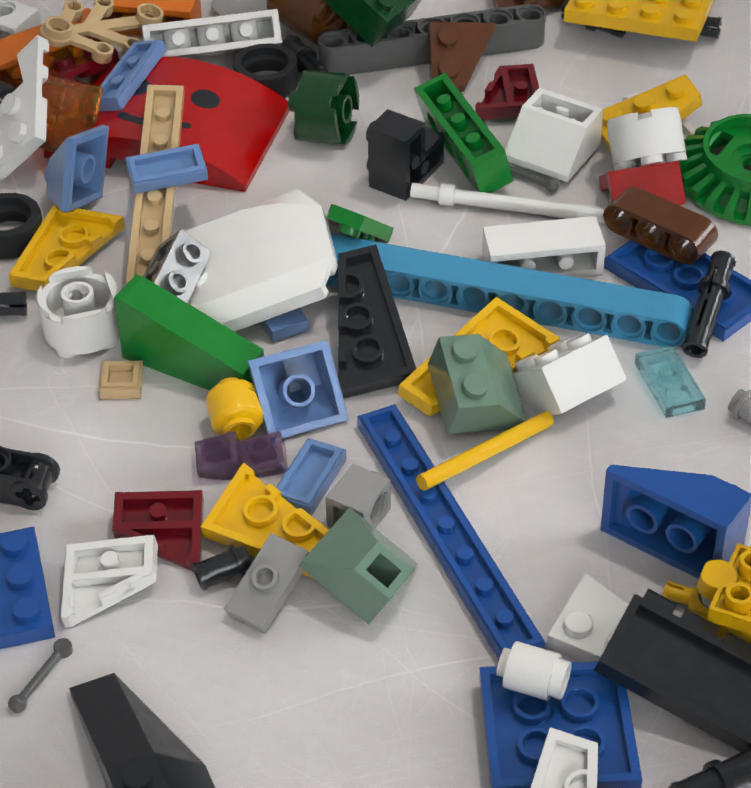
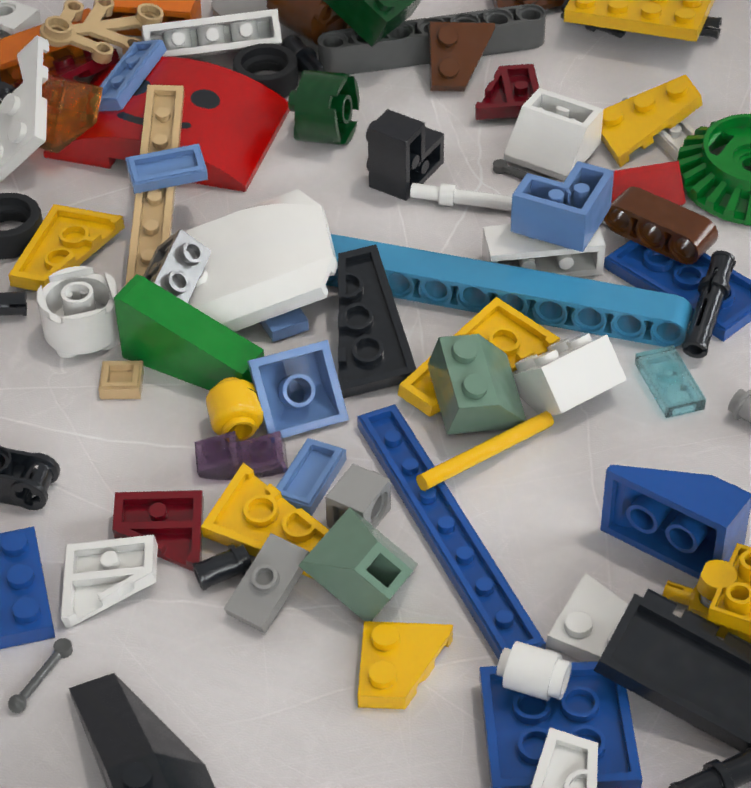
medium blue slope [45,125,109,212] -> none
green wing [326,204,394,242] -> none
green brick [414,73,514,193] -> none
white brick [607,107,687,171] -> none
none -> yellow wing [358,621,453,709]
none -> medium blue brick [510,161,614,252]

